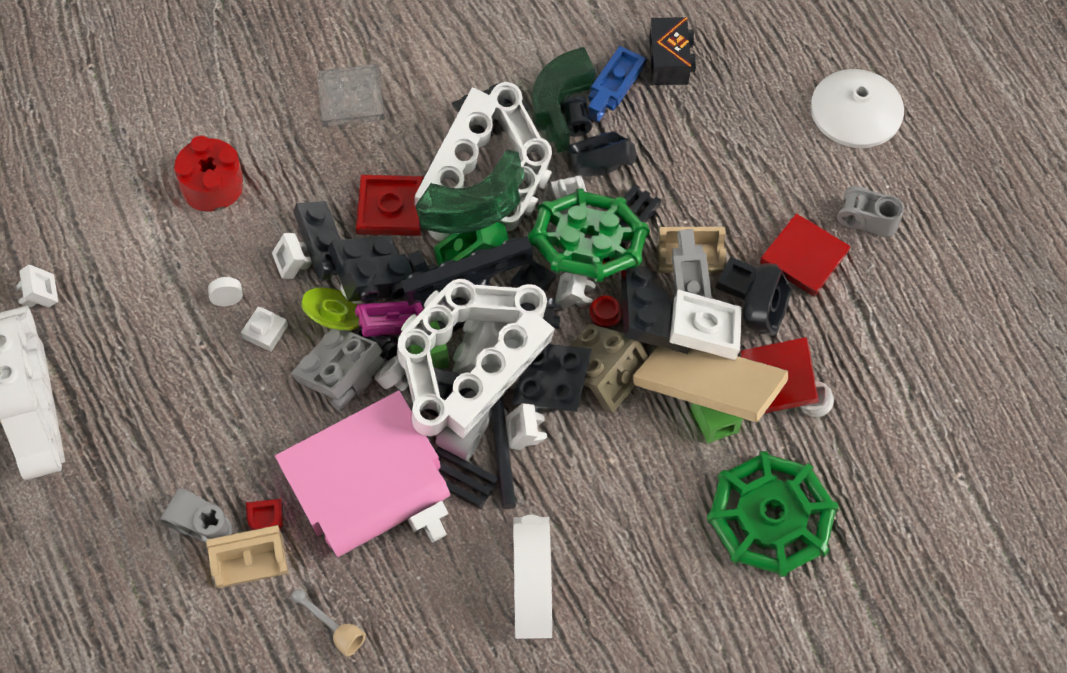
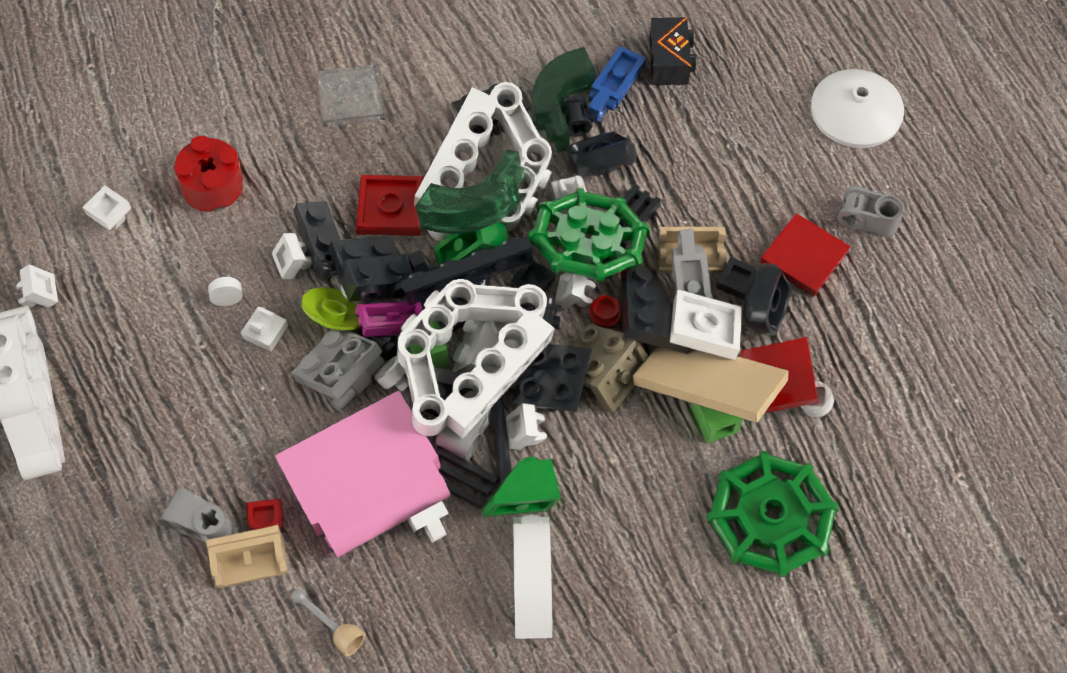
none -> white tile [82,185,131,230]
none -> green slope [482,456,561,517]

